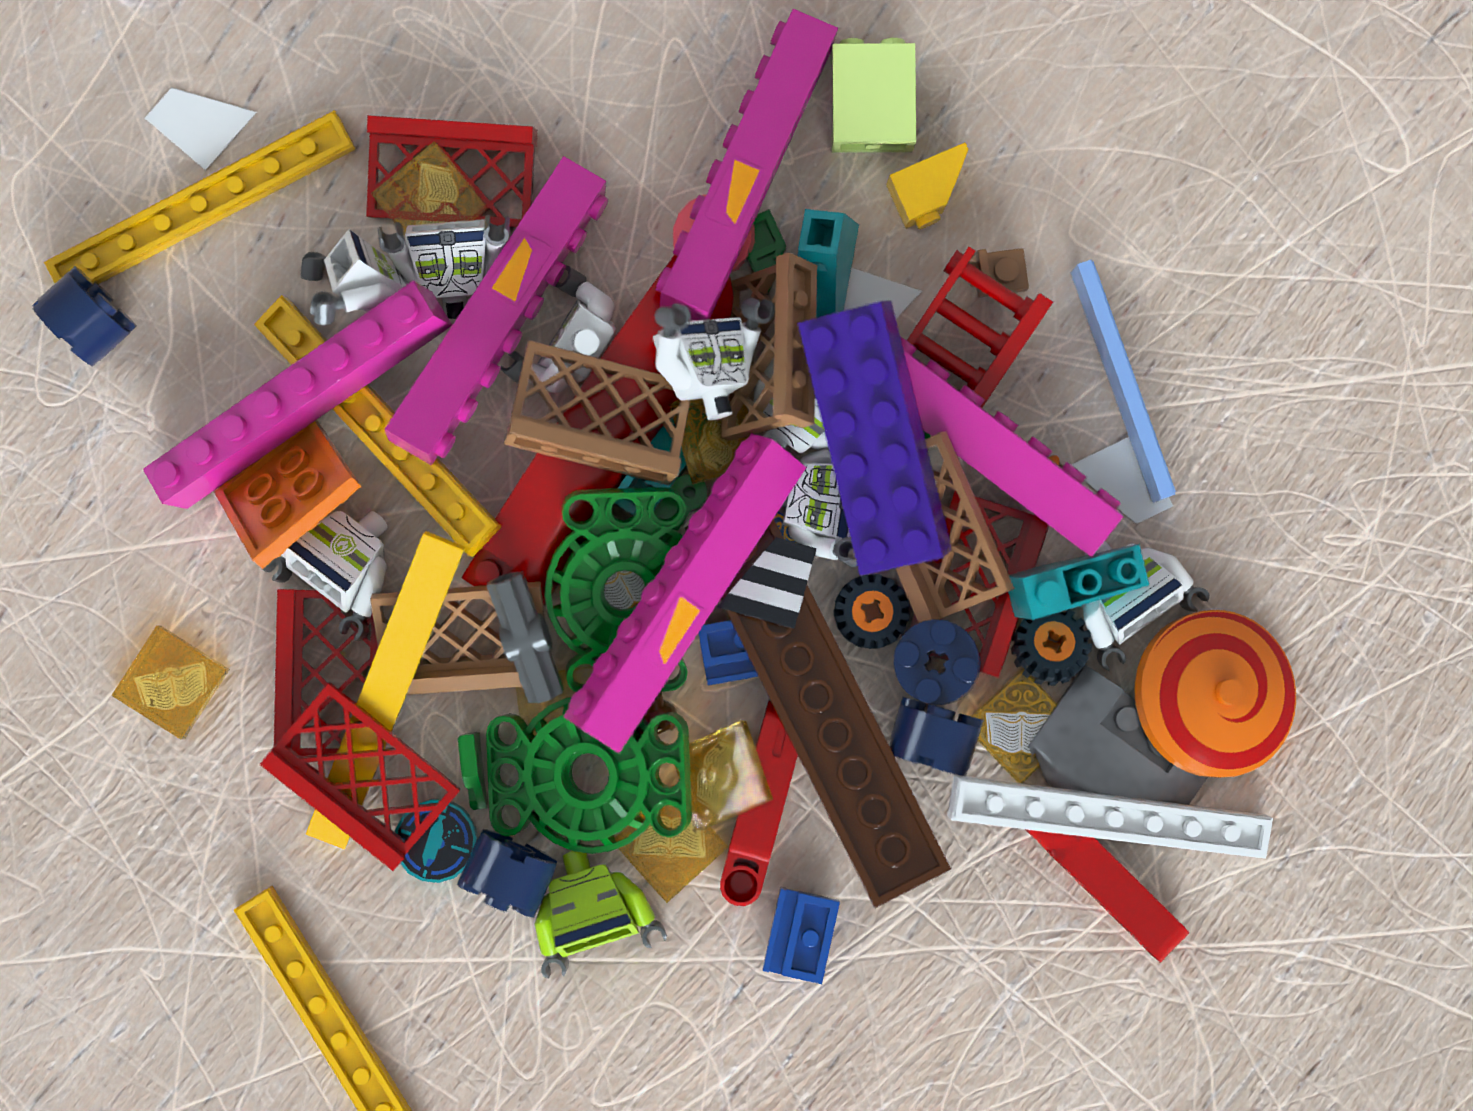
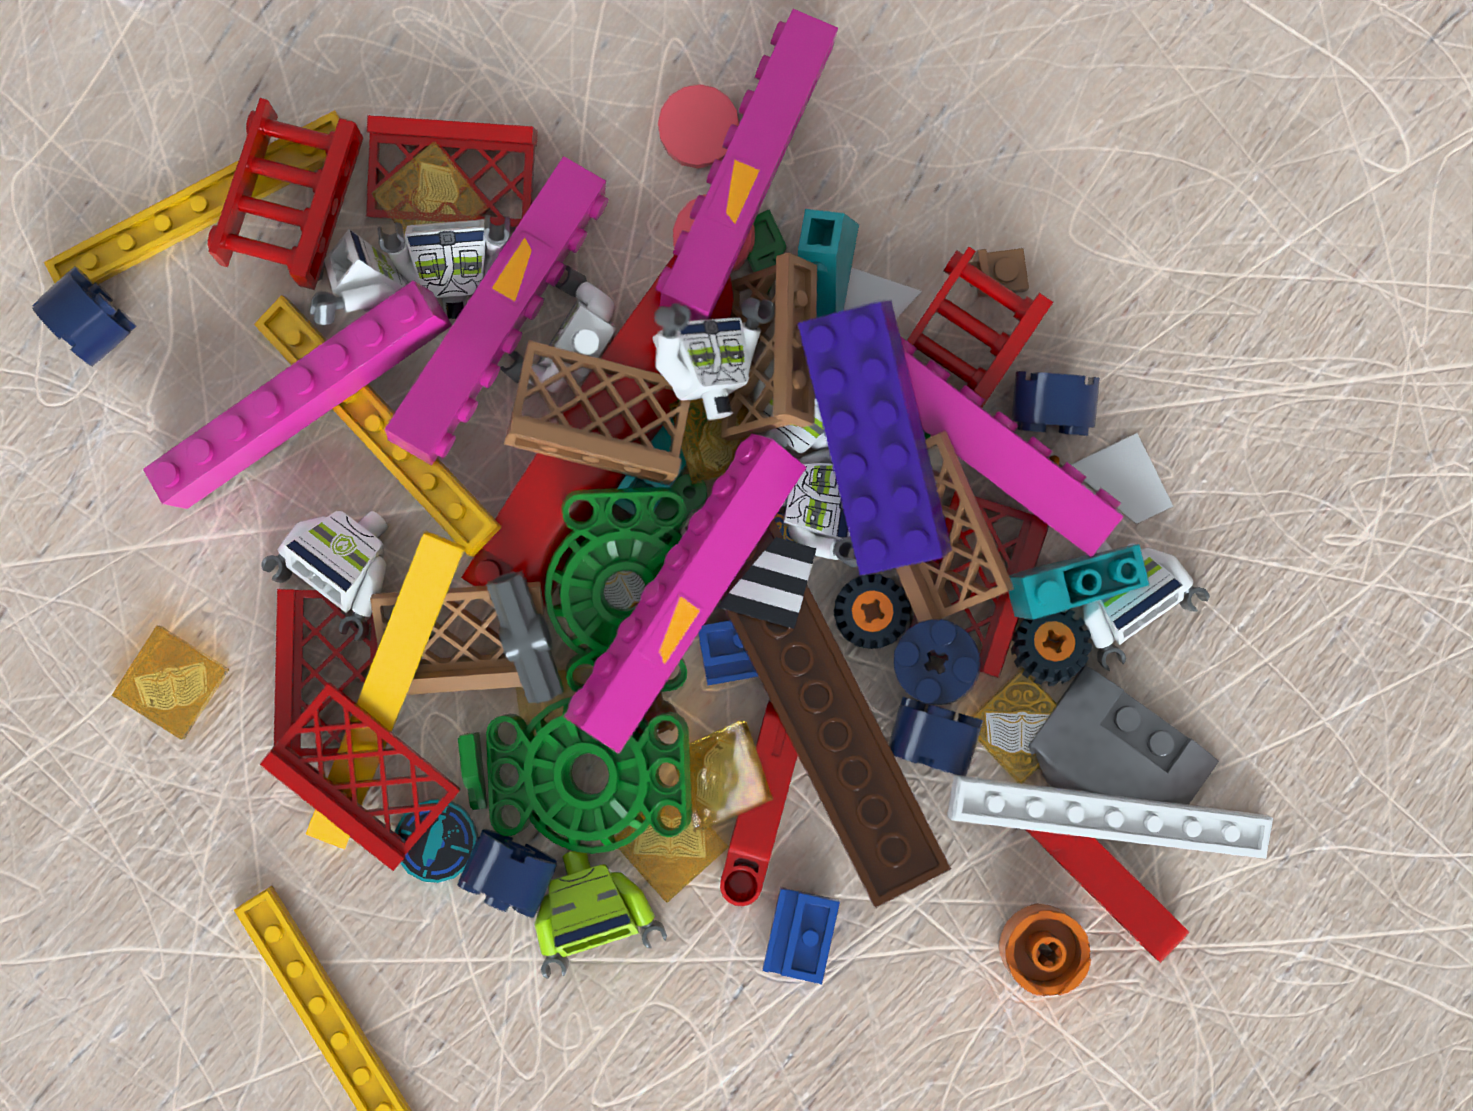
white sticker [145,88,257,170] -> none
orange plate [214,420,361,569] -> none
yellowish green panel [831,38,916,153] -> none
yellow slope [886,142,969,230] -> none
light blue tile [1071,260,1176,503] -> none
orange dish [1135,610,1296,778] -> none
none -> red fence [207,98,364,290]
none -> coral tile [658,84,739,169]
none -> orange brick [998,903,1091,996]
none -> dark blue brick [1011,371,1100,436]

